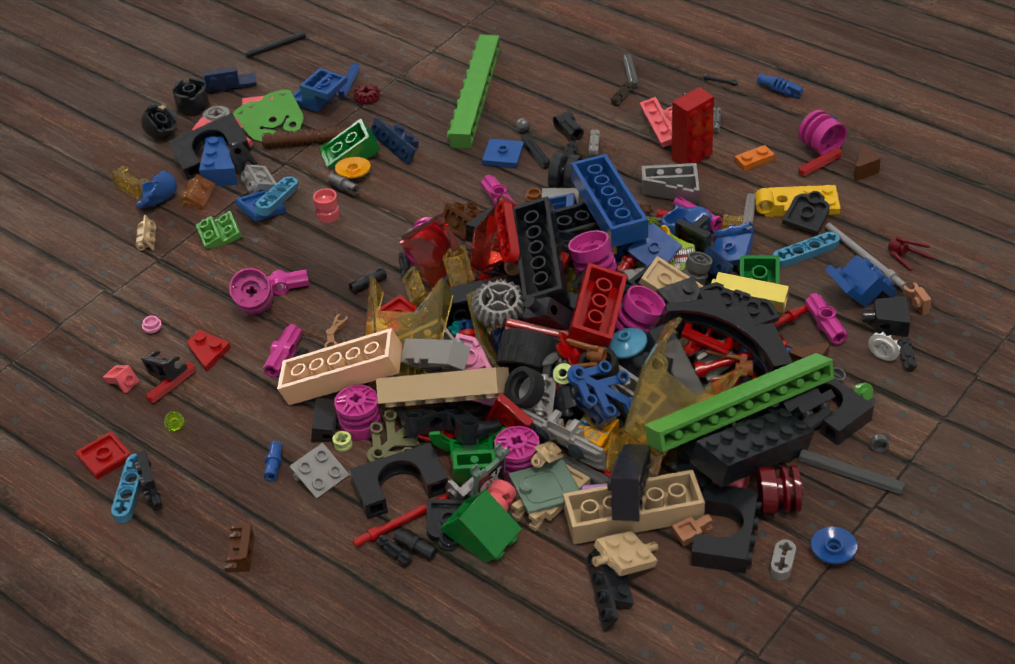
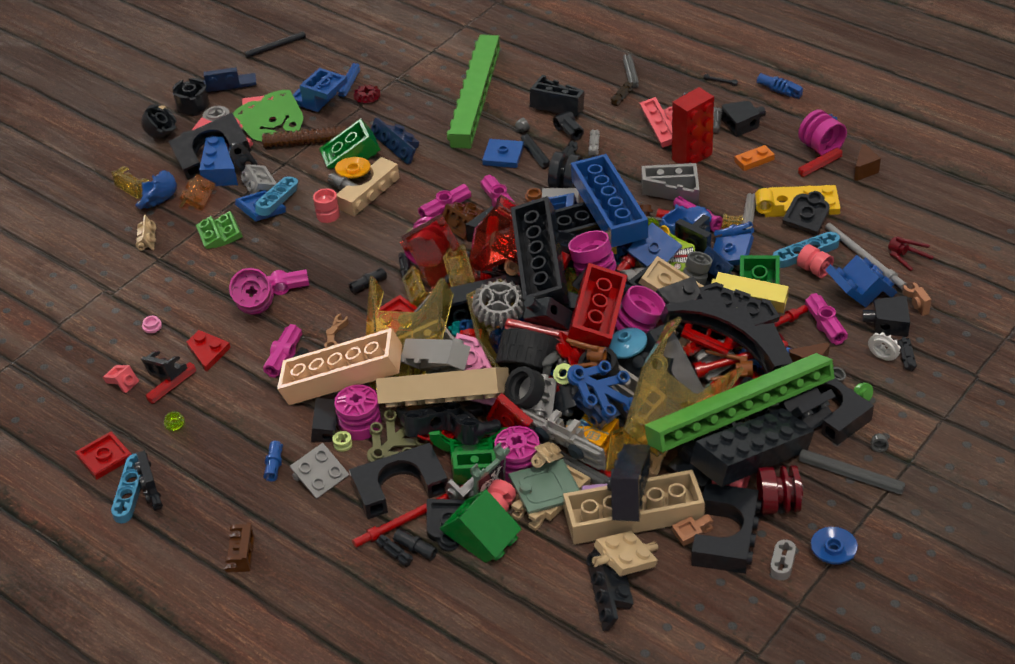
red beam [495,201,520,264] -> none
none -> tan arch [337,157,400,216]
none -> dark pink piece [418,184,471,218]
none -> black wedge [530,75,584,117]
none -> black torso [721,101,766,137]
none -> coral wheel [797,244,834,278]

